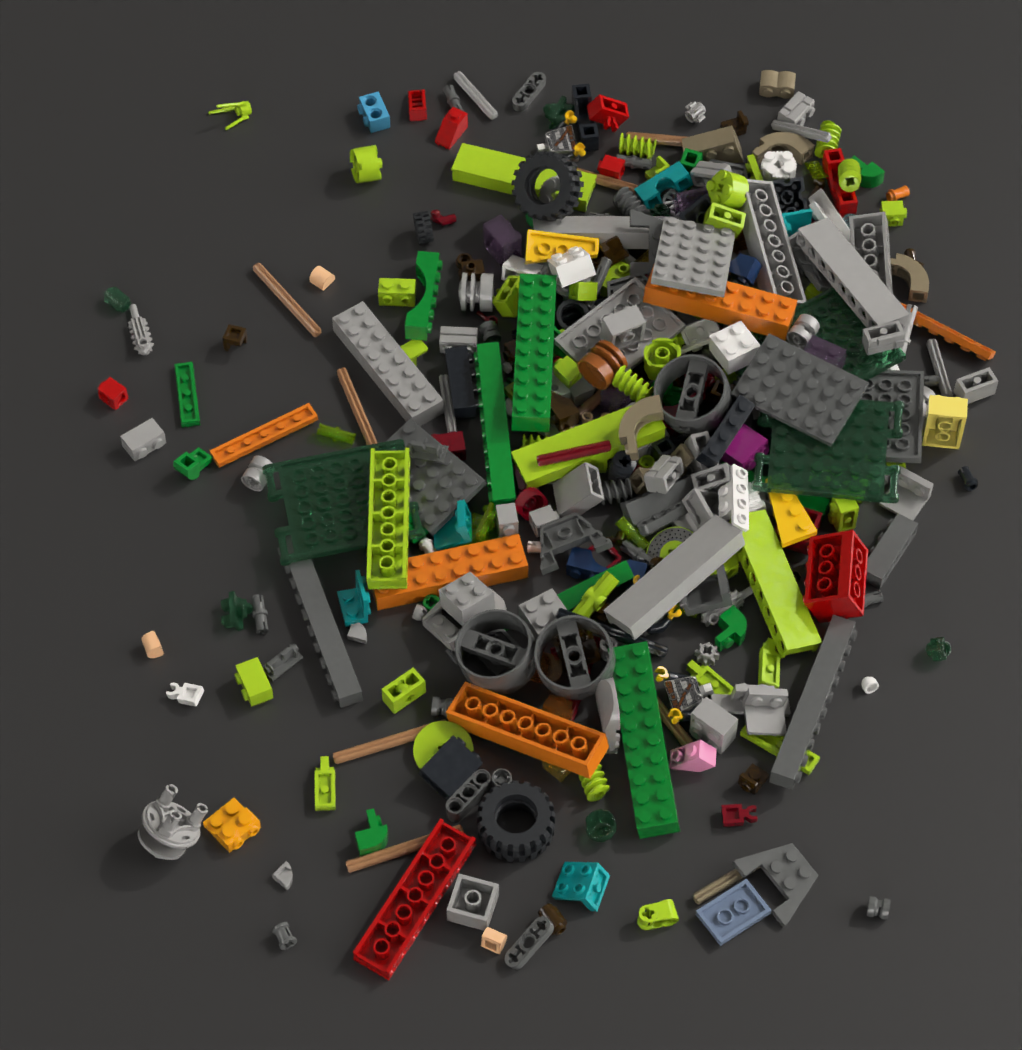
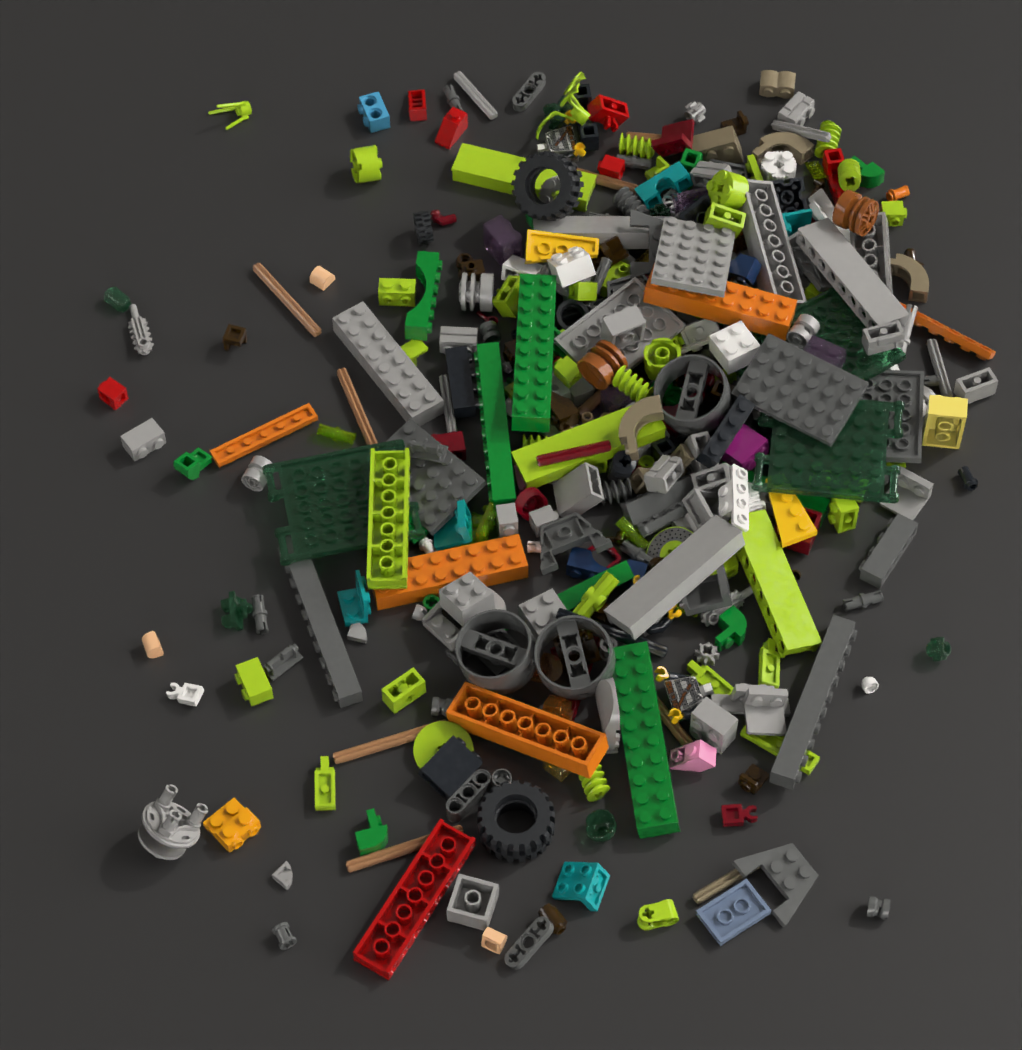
green tile [174,362,200,428] -> none
red brick [803,530,868,623] -> none
none -> lime plant [536,72,591,140]
none -> dark red bracket [651,119,695,157]
none -> dark orange wheel [832,190,879,236]

